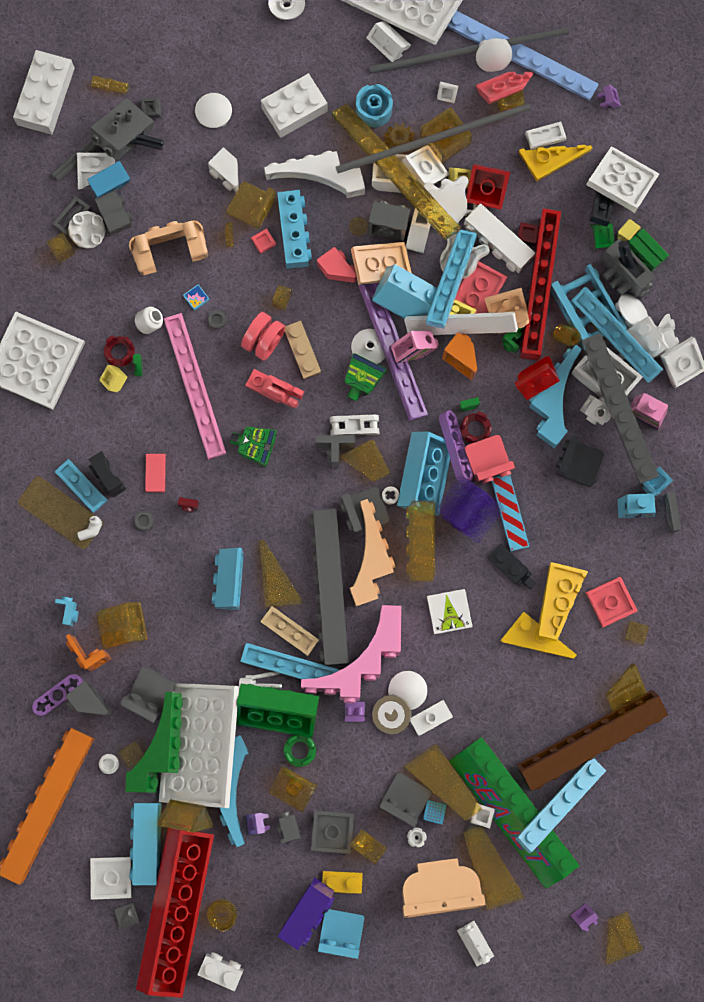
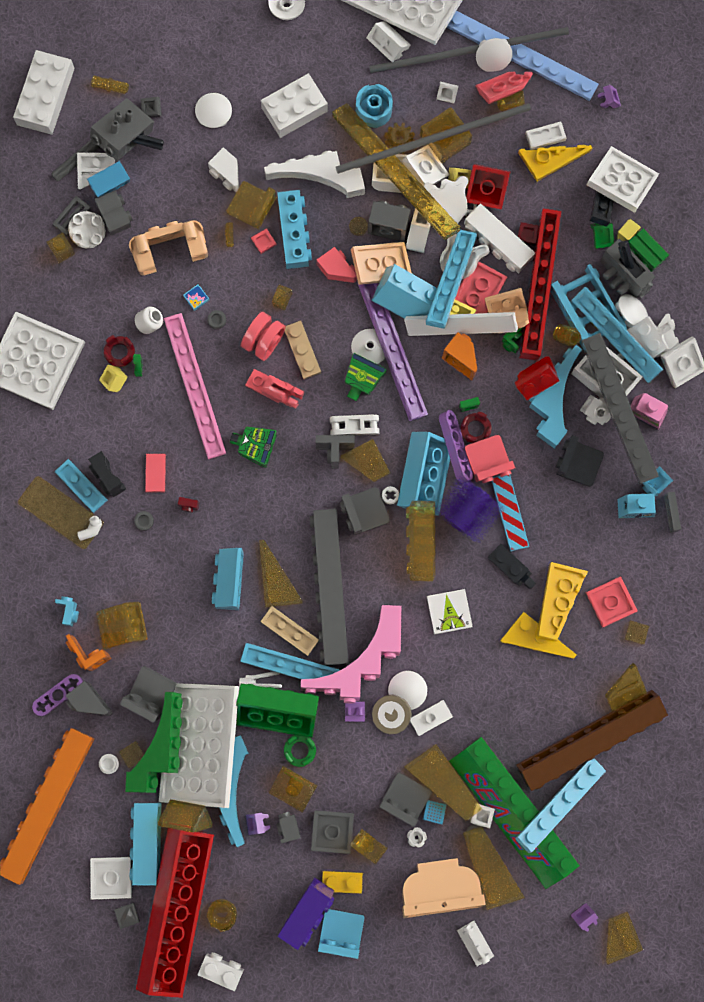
light nougat arch [349,499,395,606] -> none
bright pink torso [391,331,439,363] -> none

